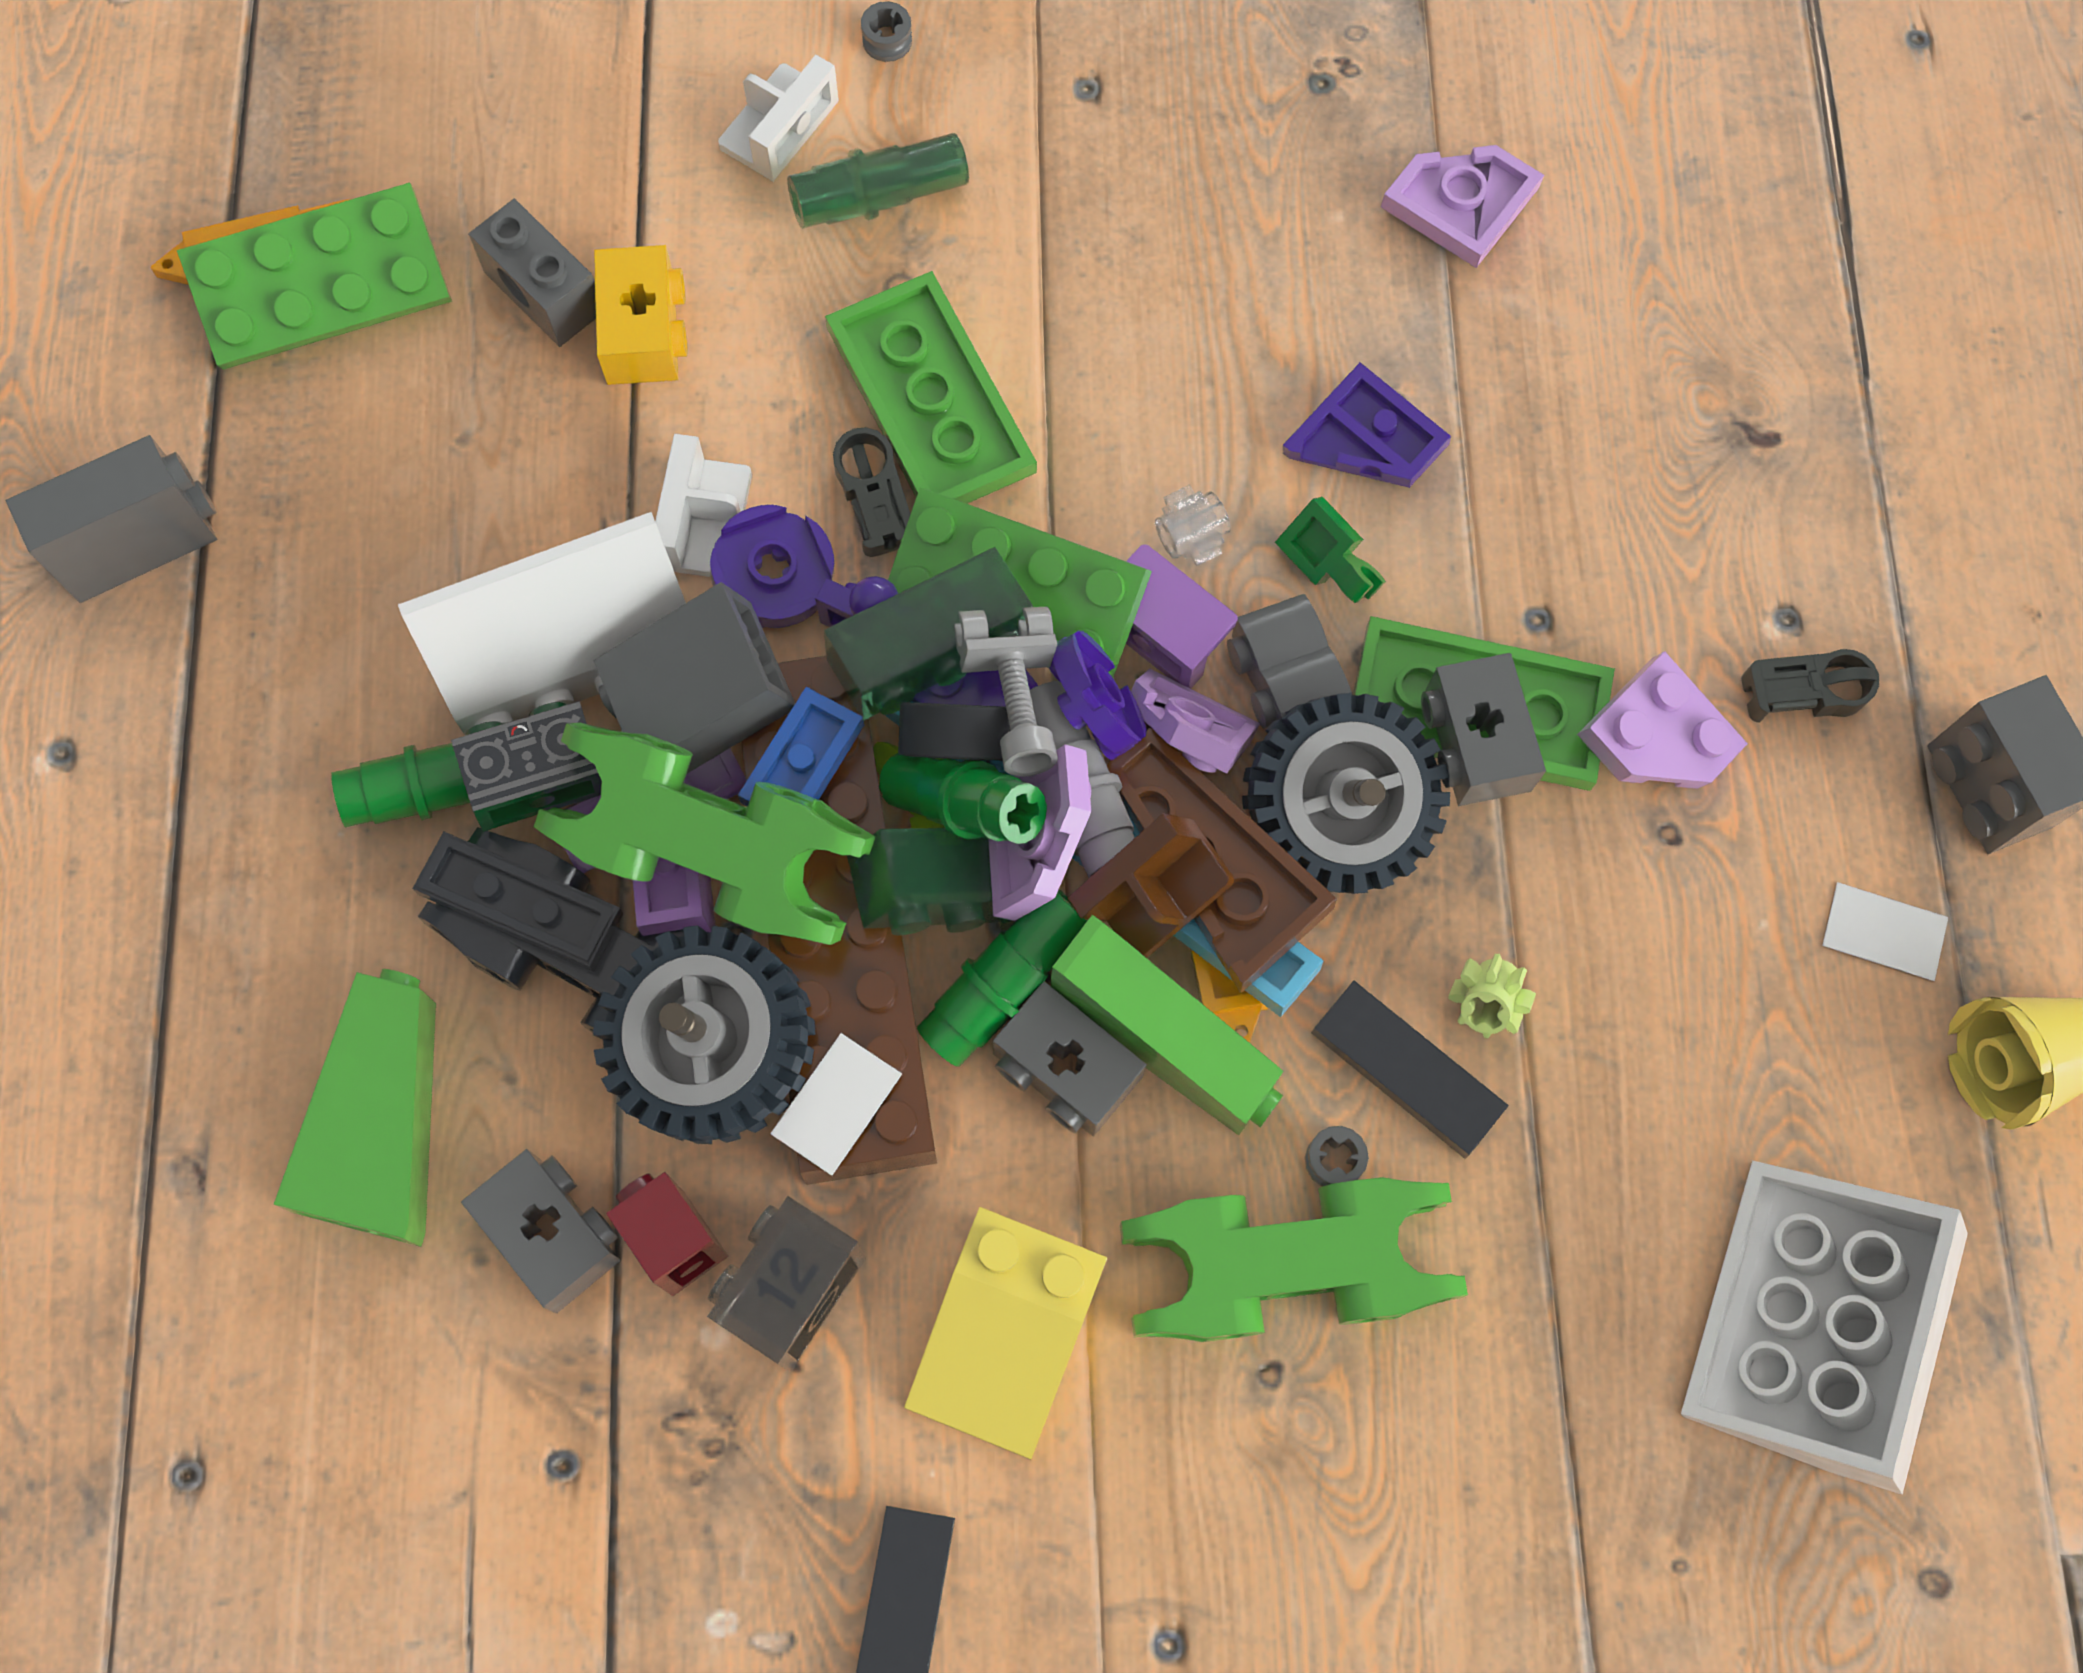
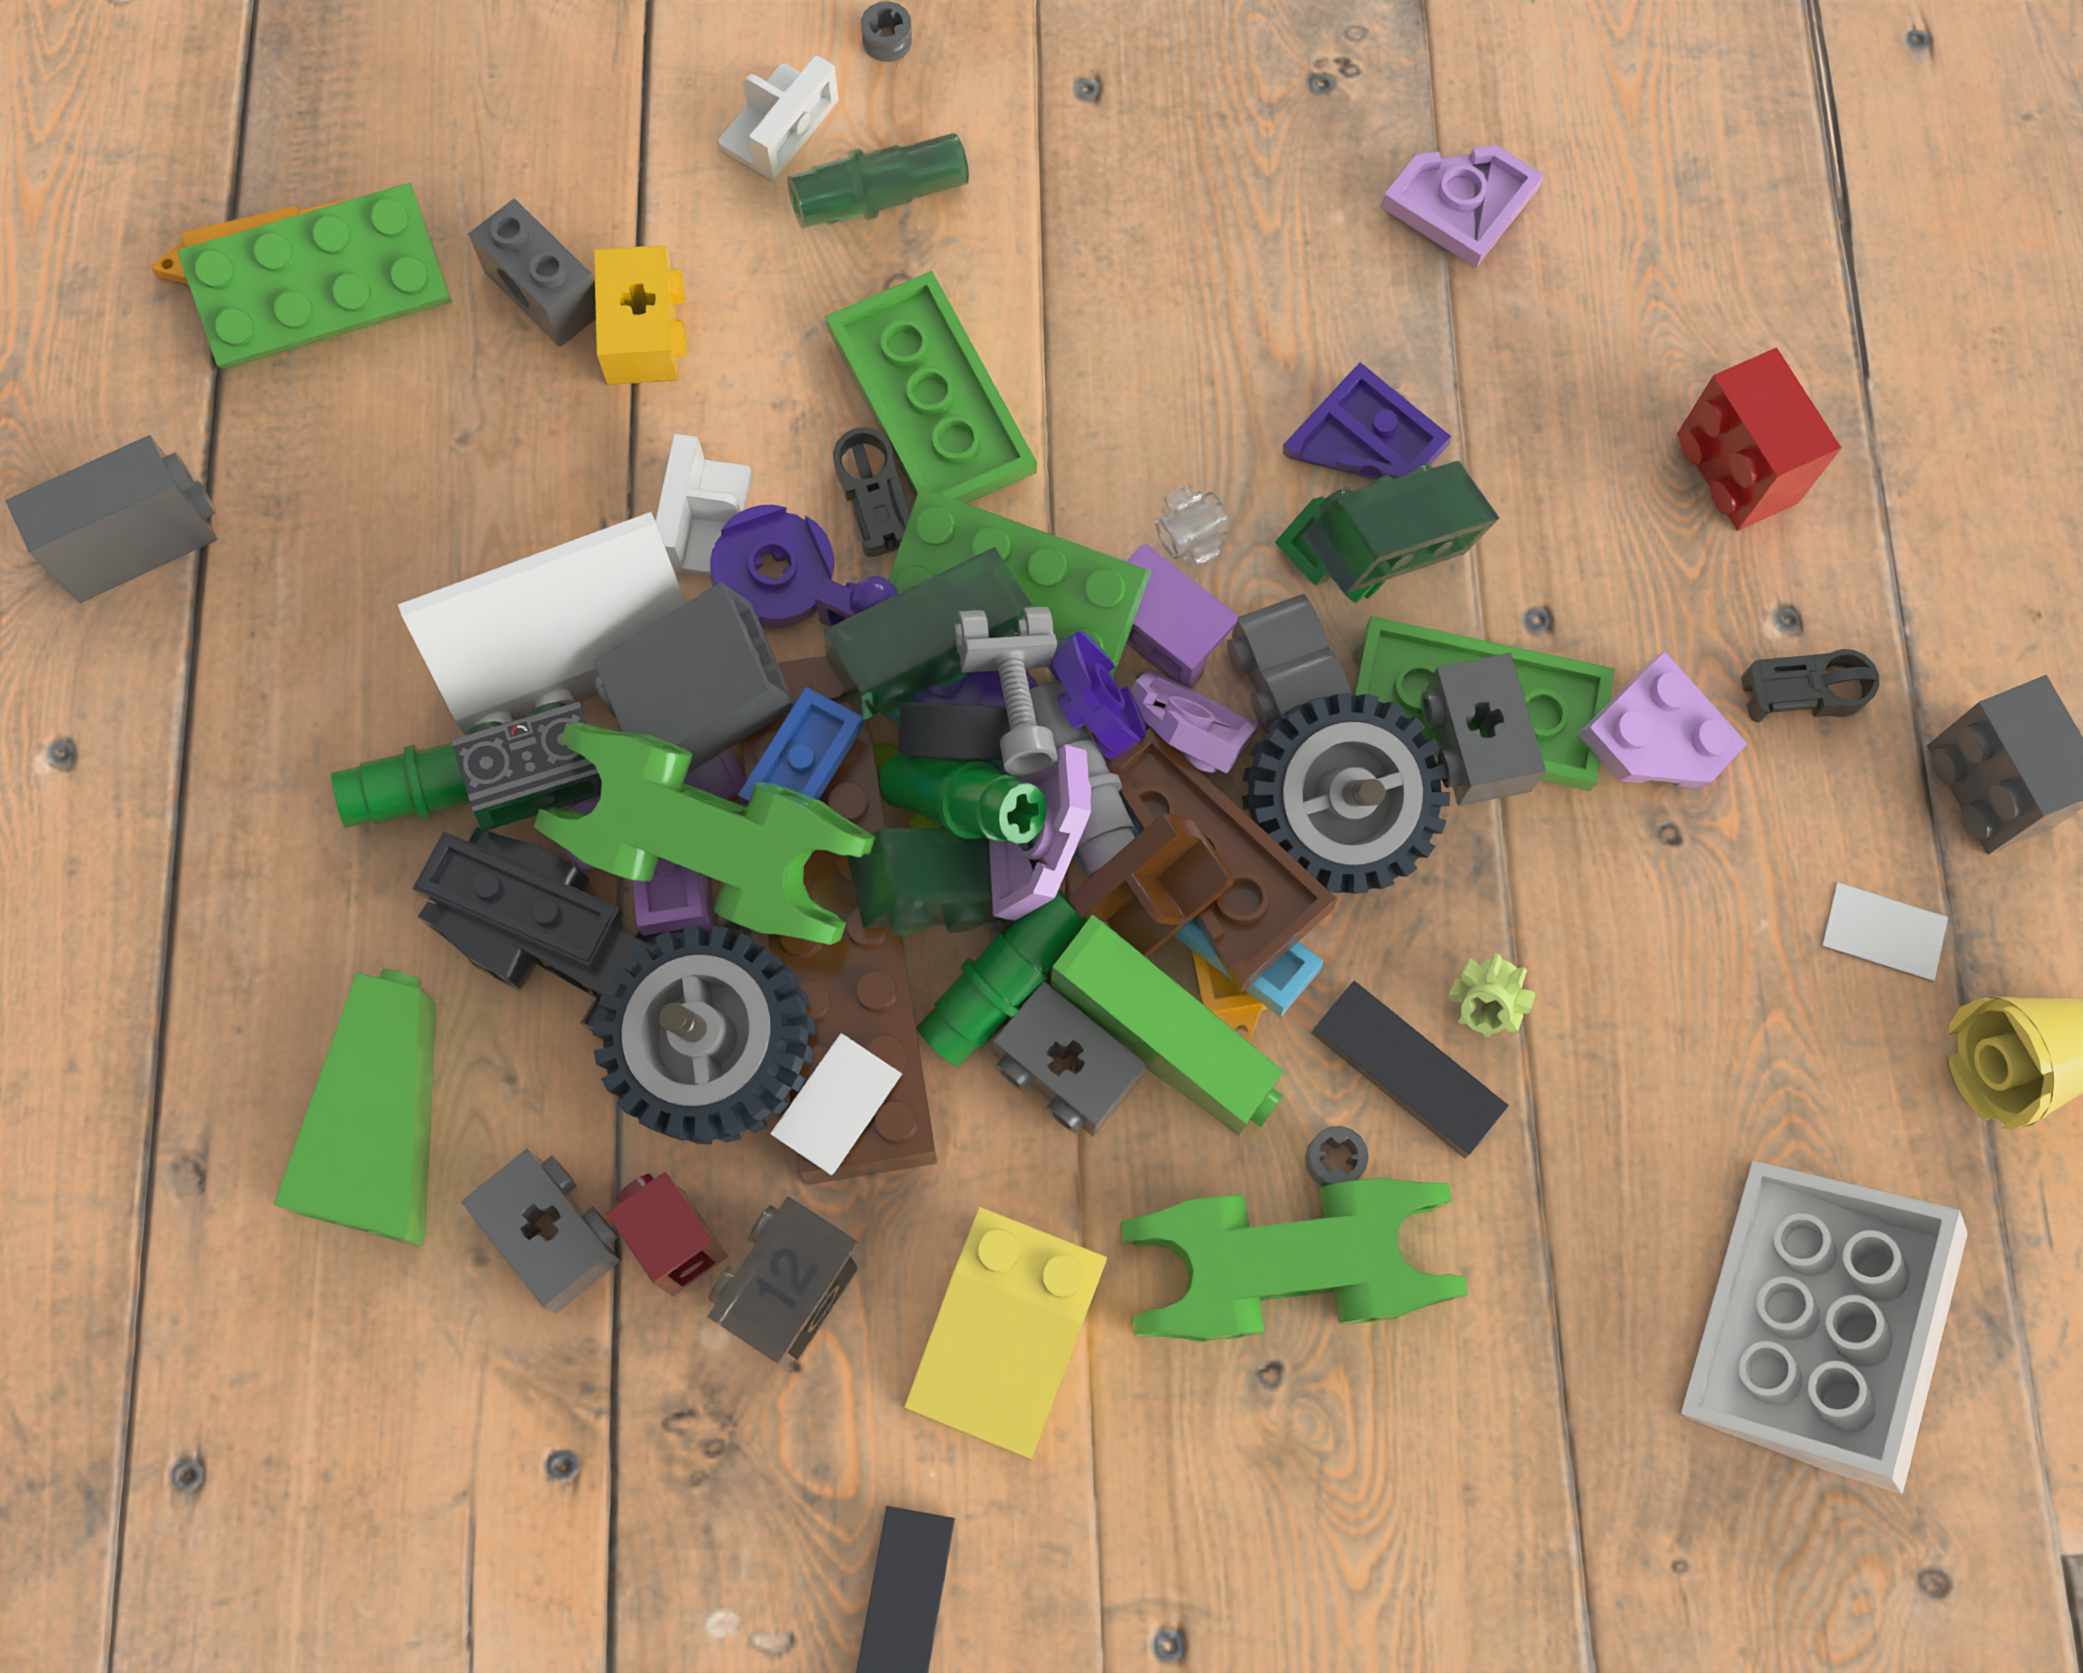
none -> clear green brick [1304,460,1500,594]
none -> red brick [1677,347,1842,531]

